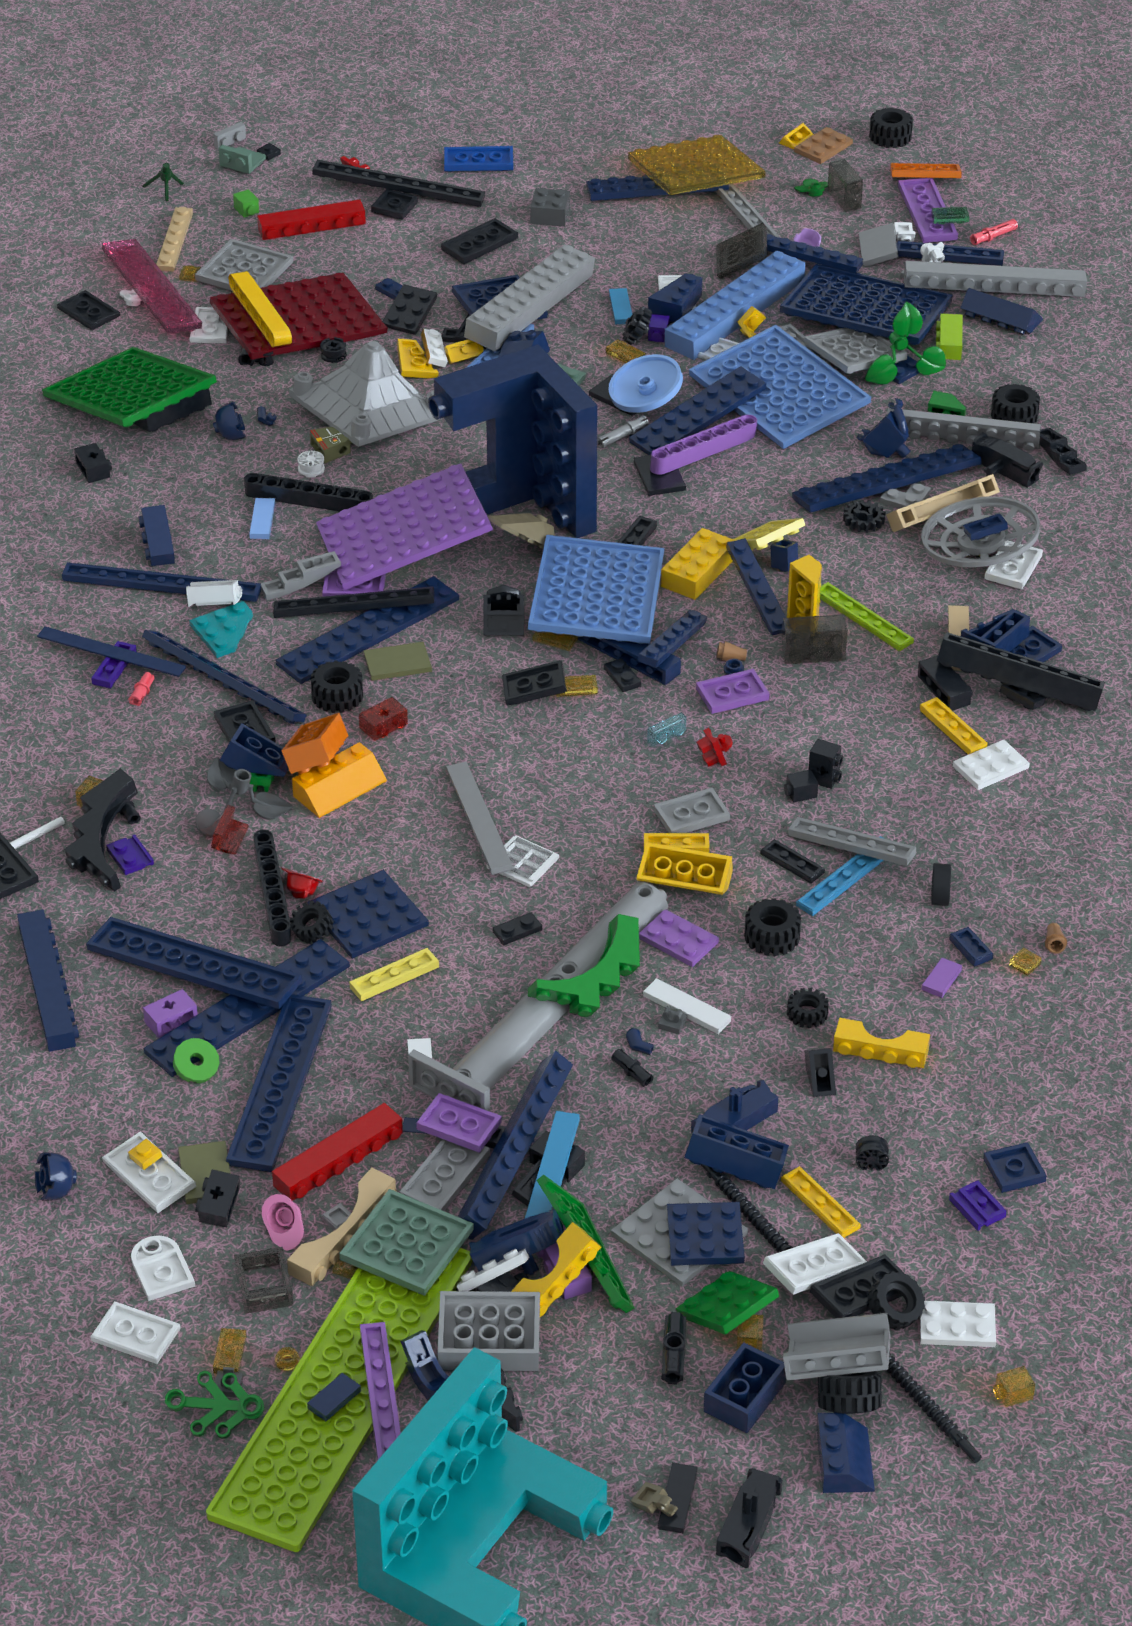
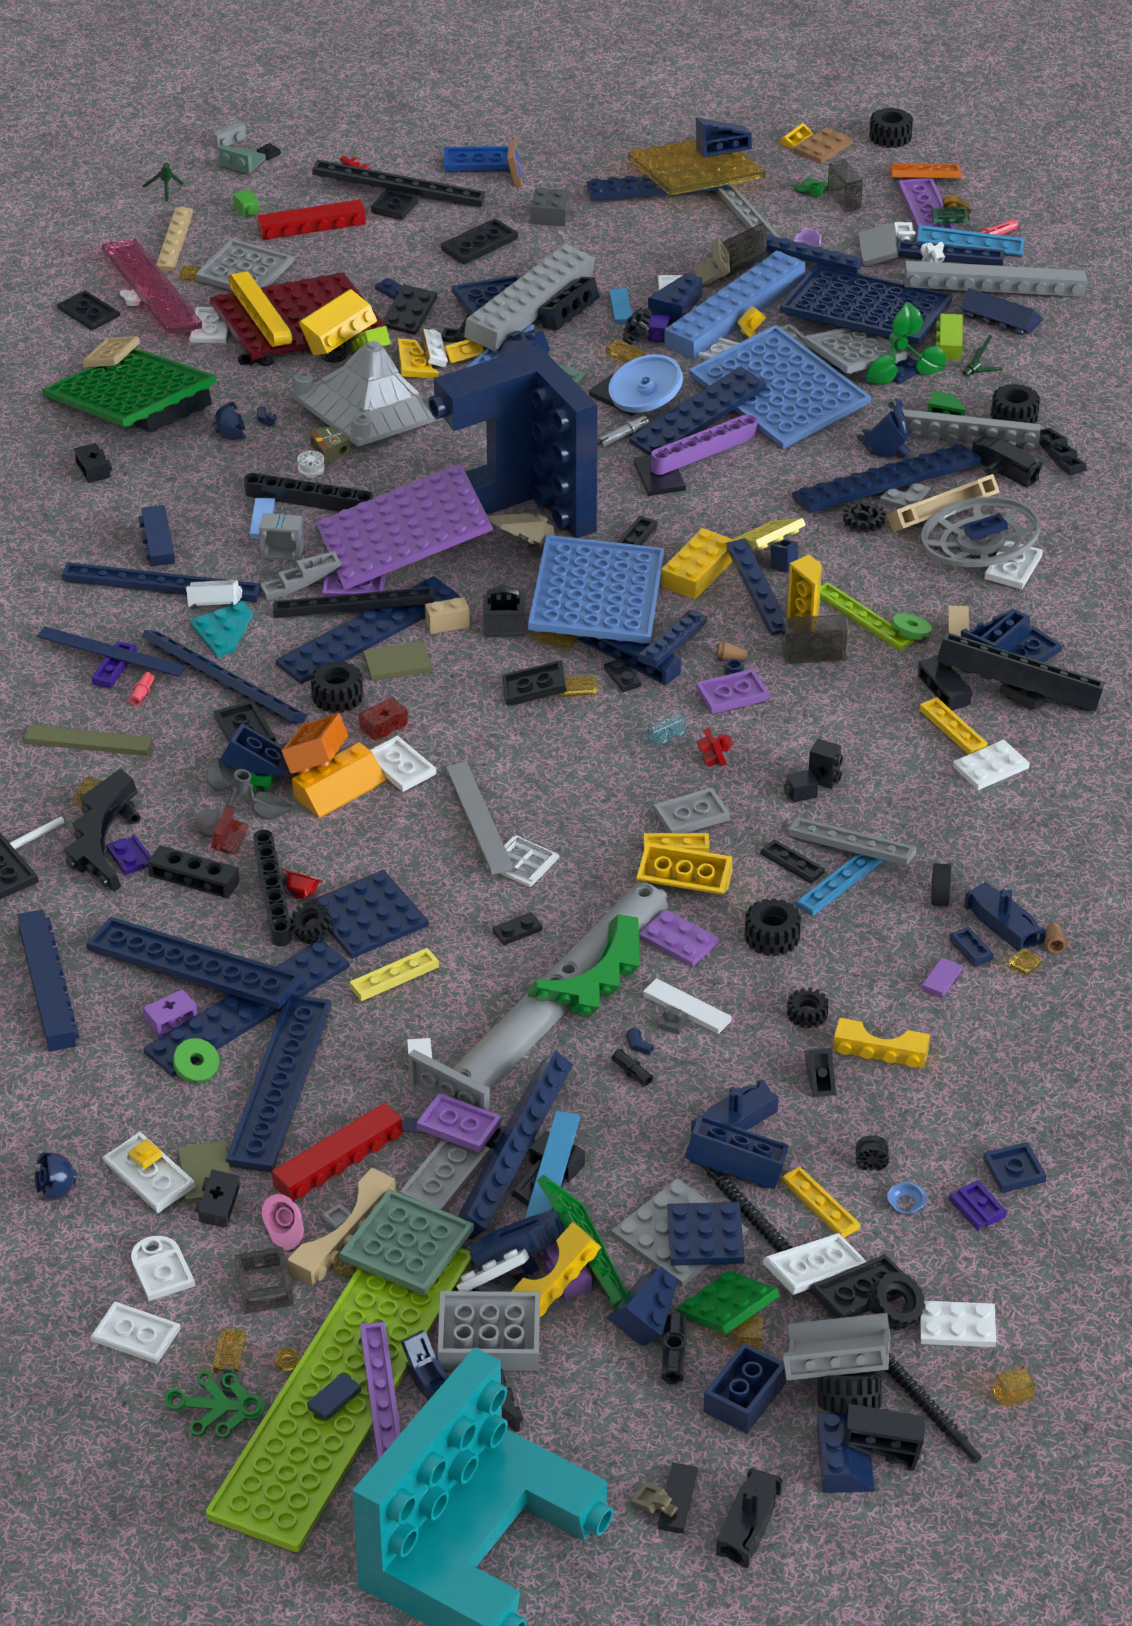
none -> olive tile [24,725,153,756]
none -> tan tile [82,336,140,367]
none -> black brick [148,845,239,899]
none -> light grey container [259,513,304,560]
none -> yellow slope [299,289,377,355]
none -> lime brick [350,326,391,353]
none -> white plate [370,736,436,792]
none -> tan brick [425,597,470,634]
none -> medium nougat tile [507,139,523,187]
none -> black brick [538,276,600,330]
none -> dark blue wedge [606,1266,678,1345]
none -> dark blue wedge [696,117,752,157]
none -> dark tan bracket [696,237,730,286]
none -> black wedge [842,1404,925,1471]
none -> medium blue piece [887,1182,926,1214]
none -> bright green tile [891,613,932,640]
none -> dark azure tile [916,225,1025,257]
none -> pearl gold plate [942,195,971,219]
none -> dark green plant [963,335,1002,377]
none -> dark blue piece [964,882,1046,953]

